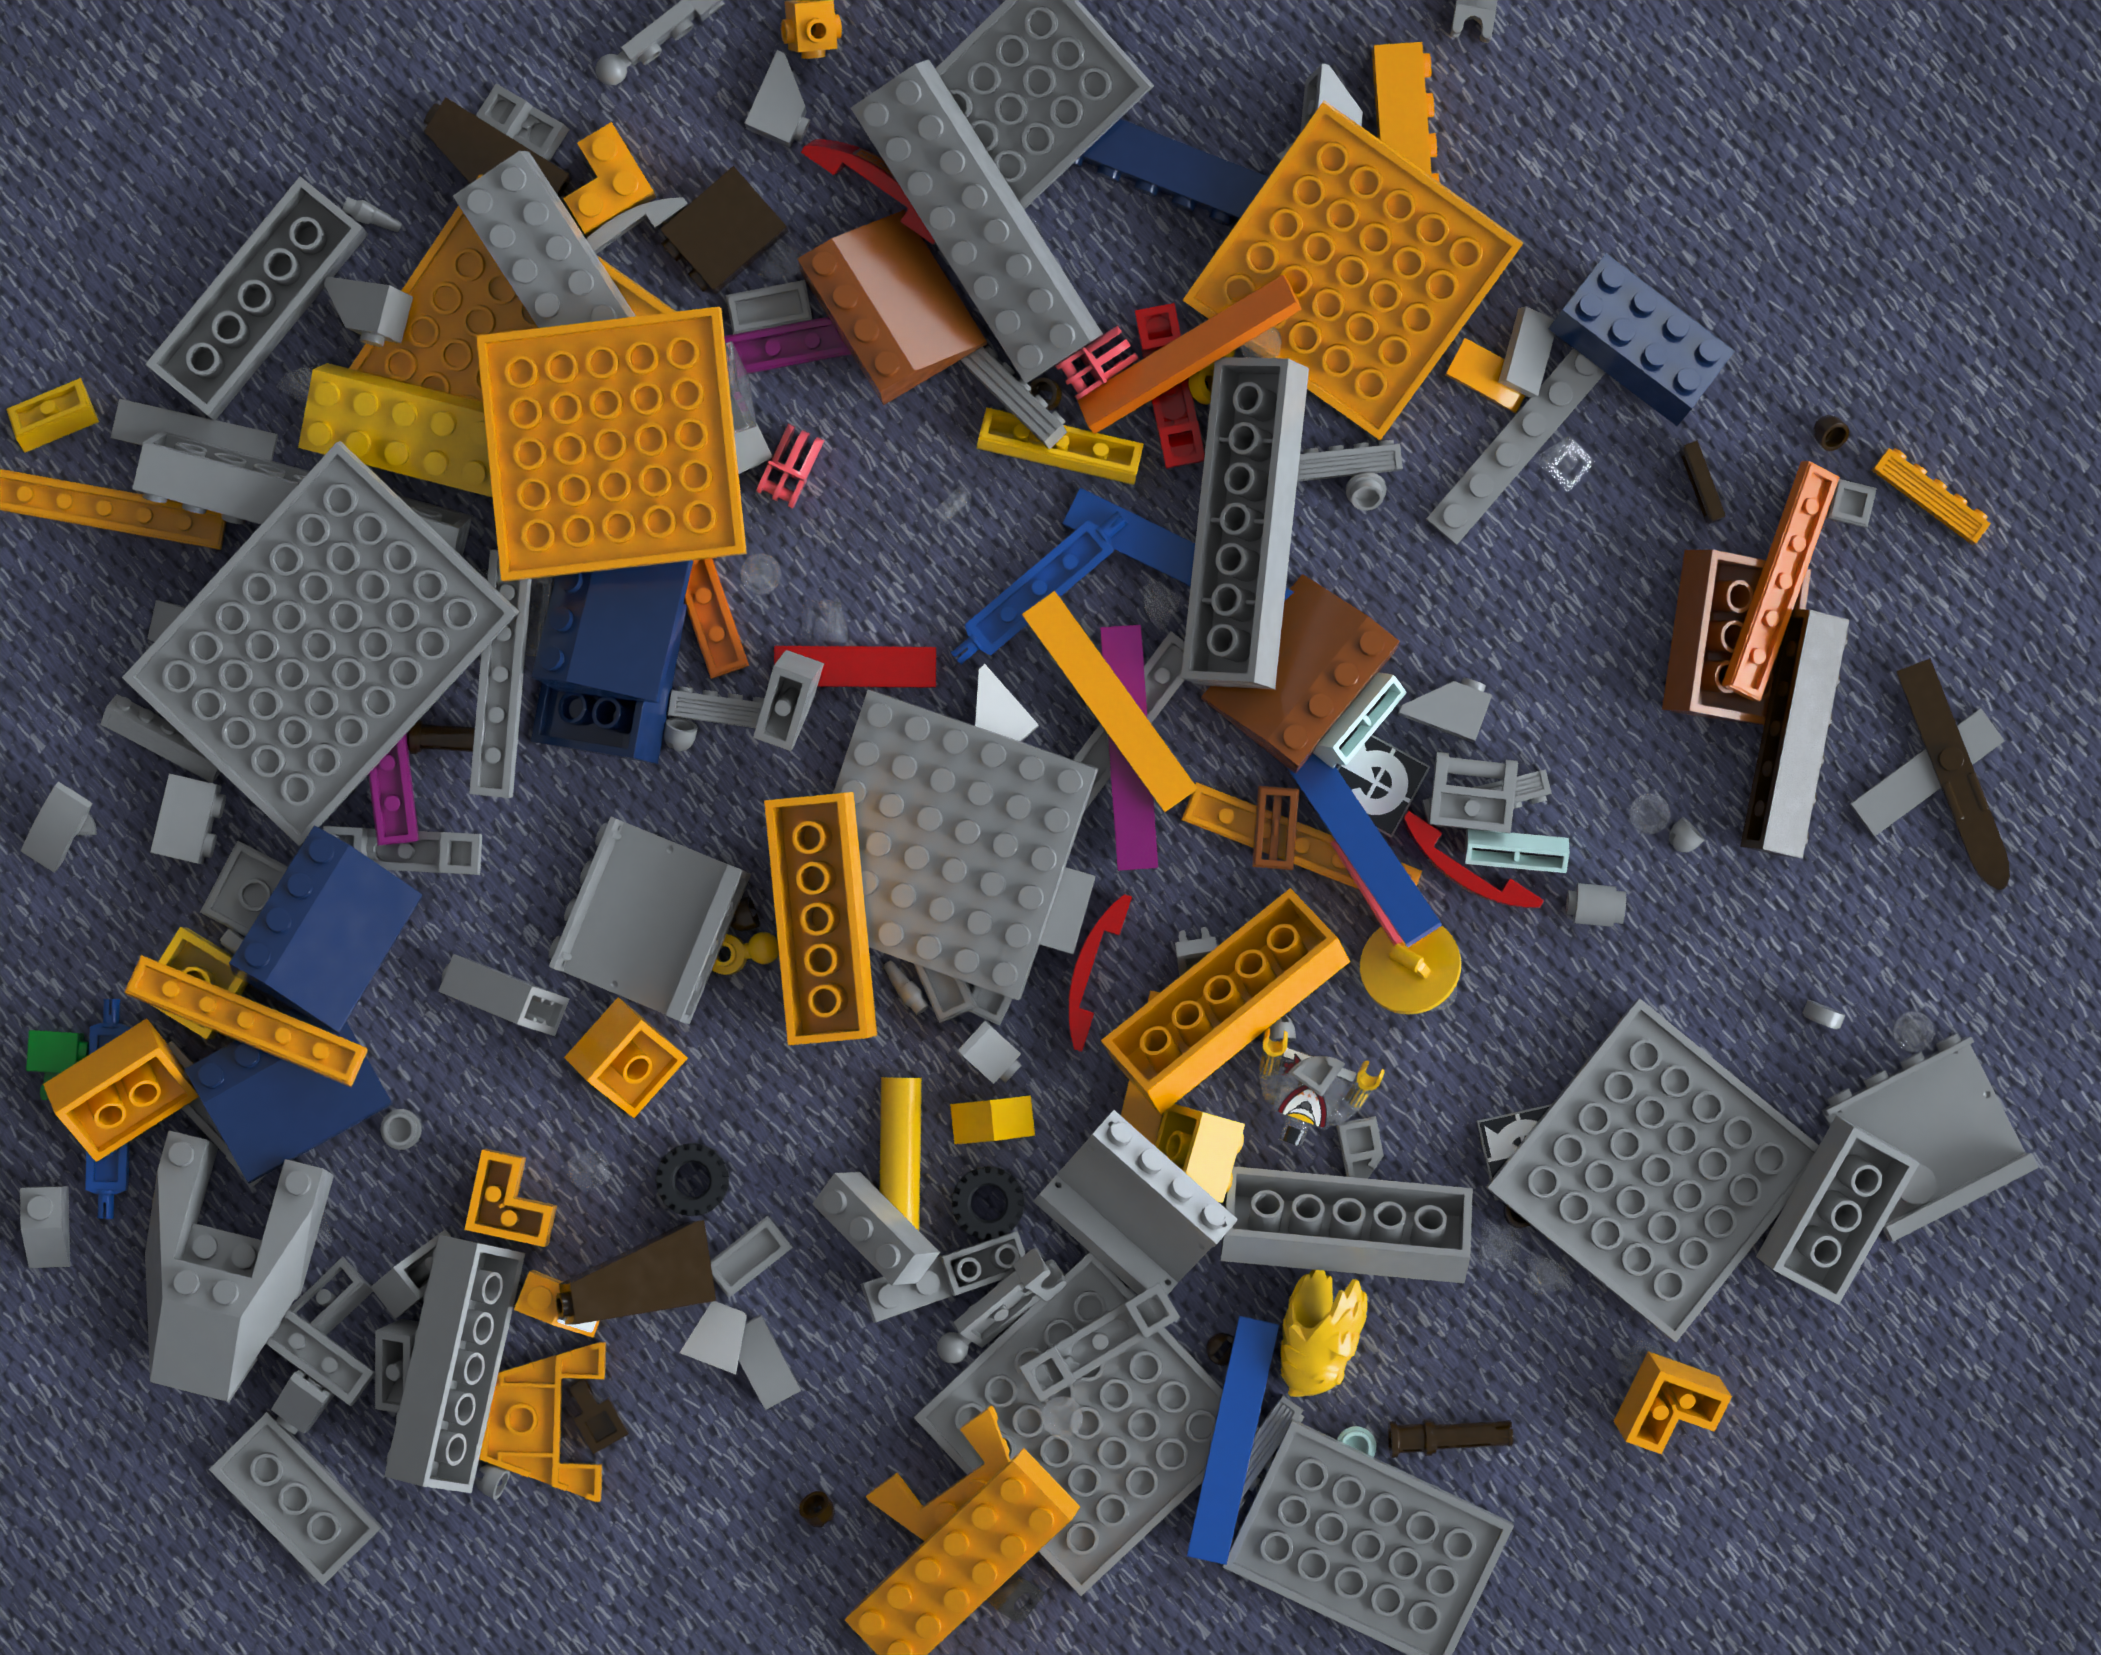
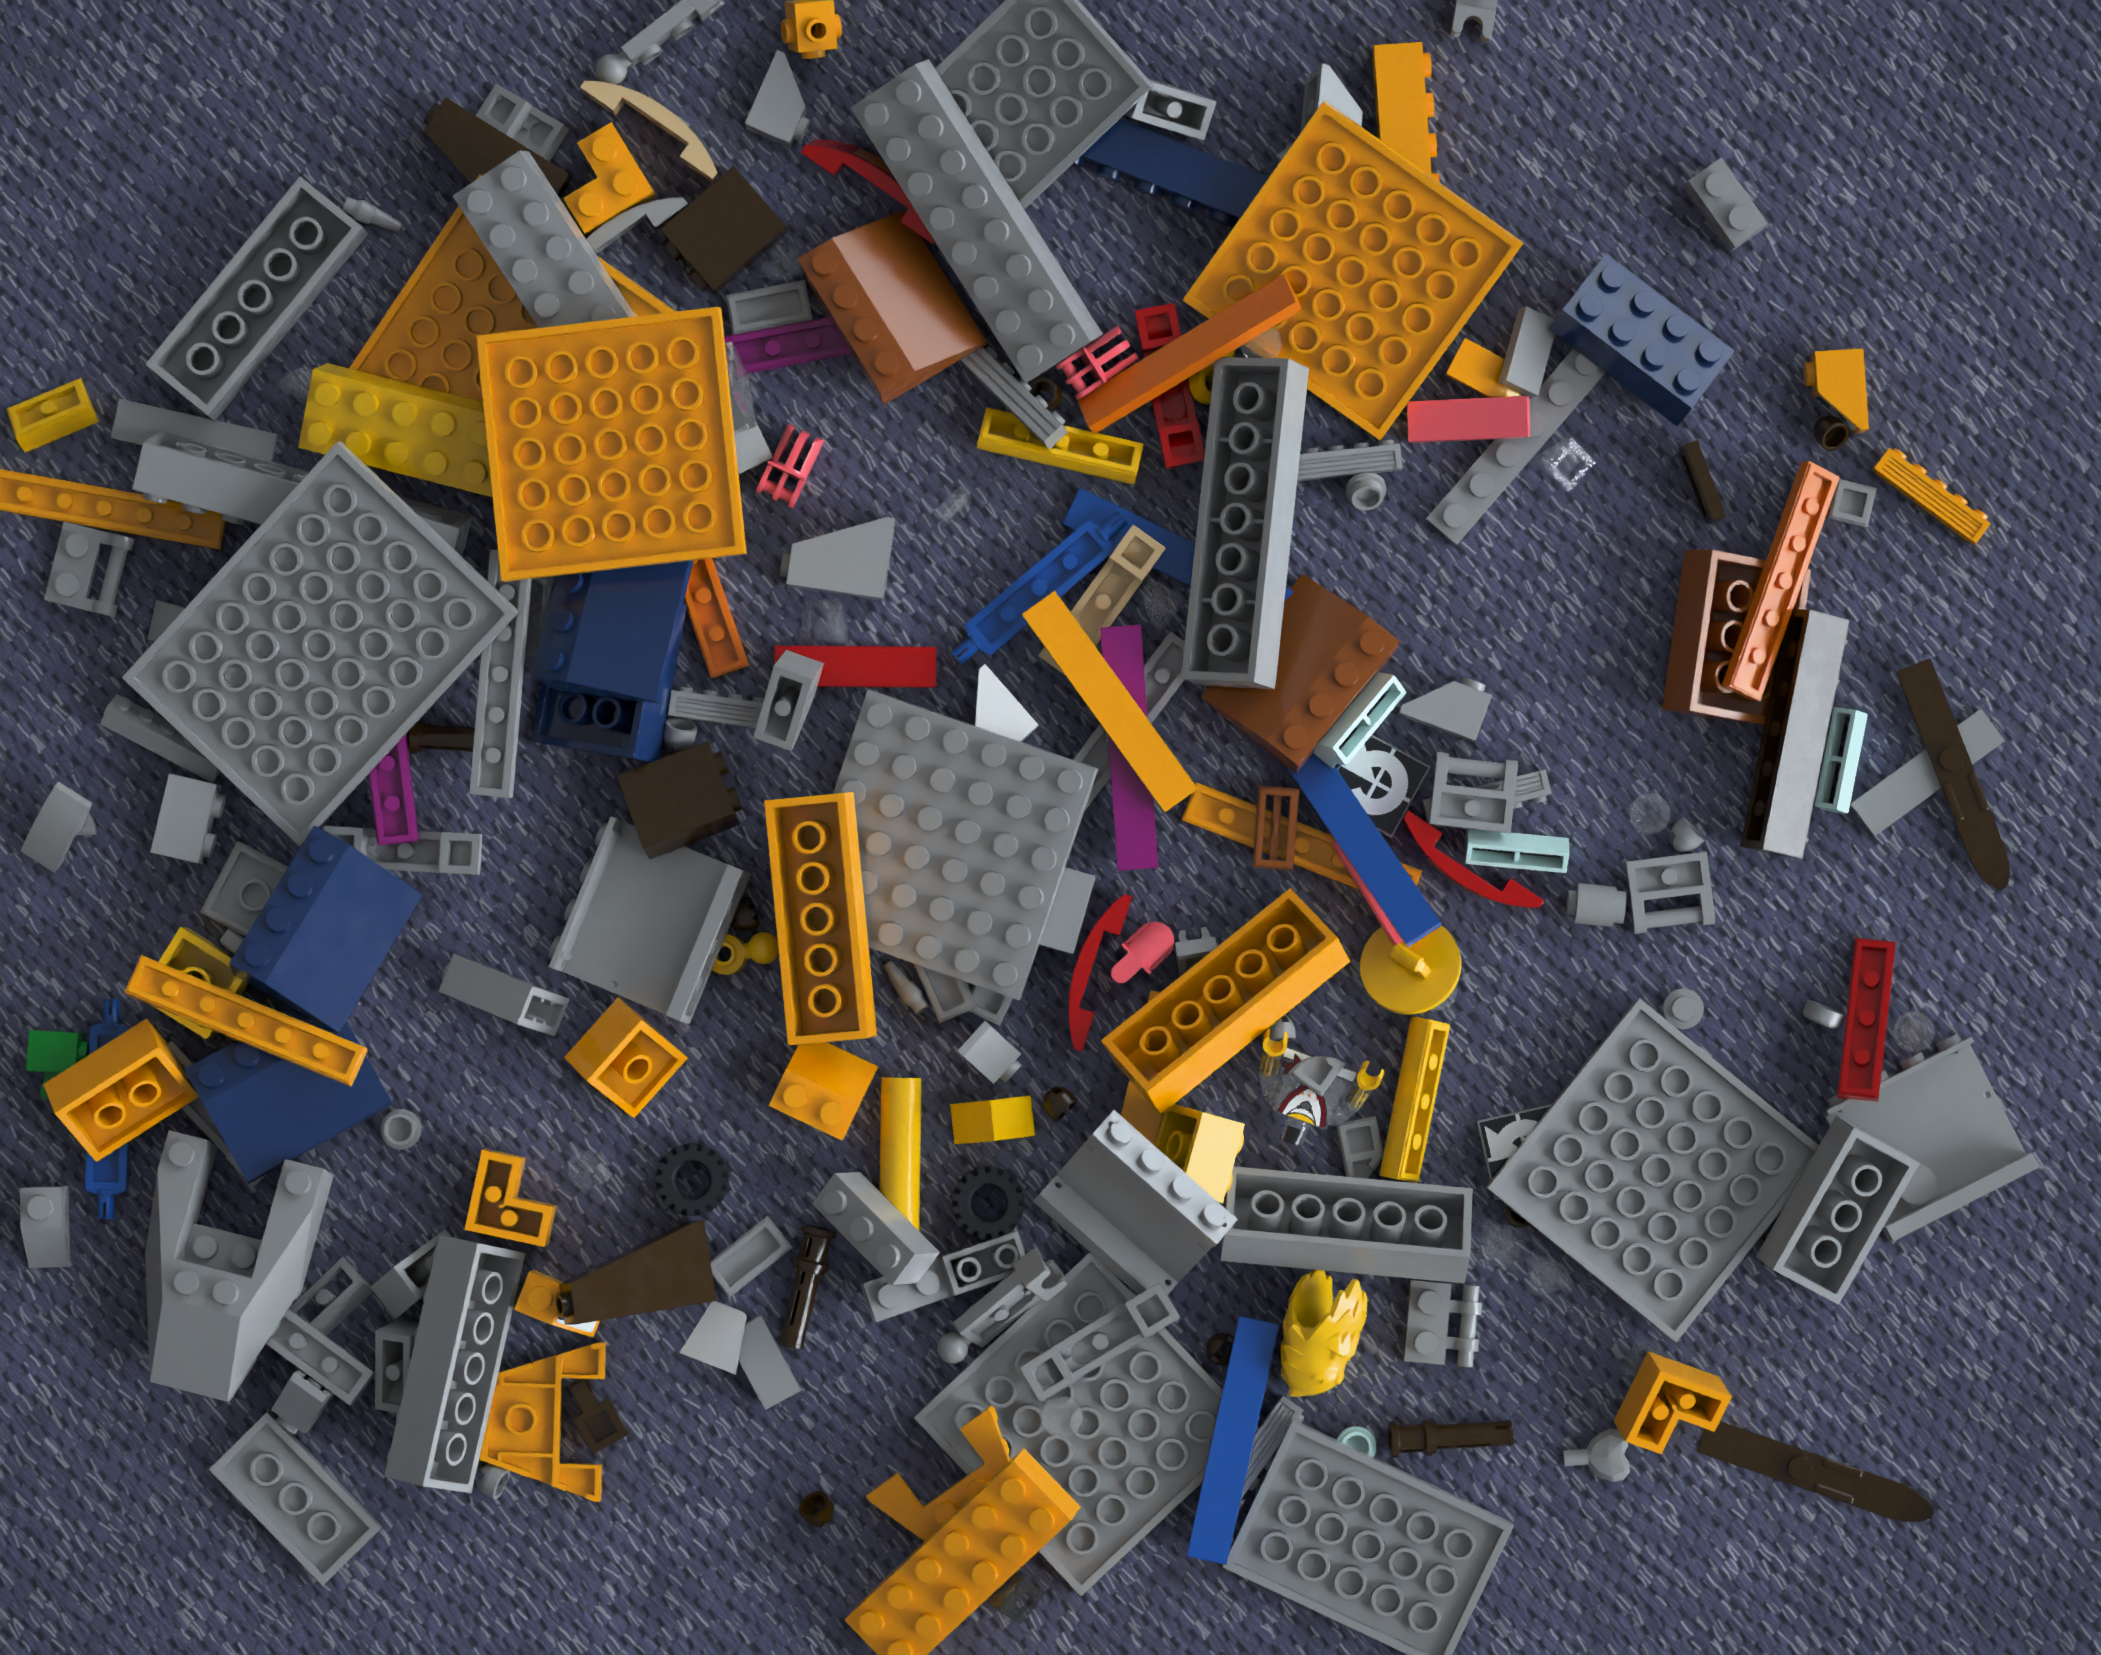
light grey slope [324,277,413,347] -> none
clear plate [741,553,781,594] -> none
none -> light grey plate [44,522,135,618]
none -> tan slope [580,81,719,183]
none -> dark brown brick [617,741,743,859]
none -> light orange slope [769,1042,878,1141]
none -> dark brown pin [778,1223,837,1349]
none -> light grey slope [780,517,896,601]
none -> tan slope [1038,524,1166,675]
none -> dark brown hinge [1043,1086,1078,1122]
none -> coral arm [1111,921,1175,984]
none -> light grey brick [1124,78,1217,140]
none -> yellow brick [1379,1016,1450,1183]
none -> light grey plate [1403,1280,1482,1367]
none -> coral tile [1407,396,1530,443]
none -> light grey rock [1563,1428,1630,1482]
none -> light grey plate [1625,852,1715,934]
none -> light grey plate [1663,989,1704,1029]
none -> light grey brick [1683,157,1768,253]
none -> dark brown piece [1697,1421,1934,1522]
none -> light orange slope [1803,349,1869,434]
none -> light aqua piece [1814,707,1868,814]
none -> red tile [1837,938,1896,1102]

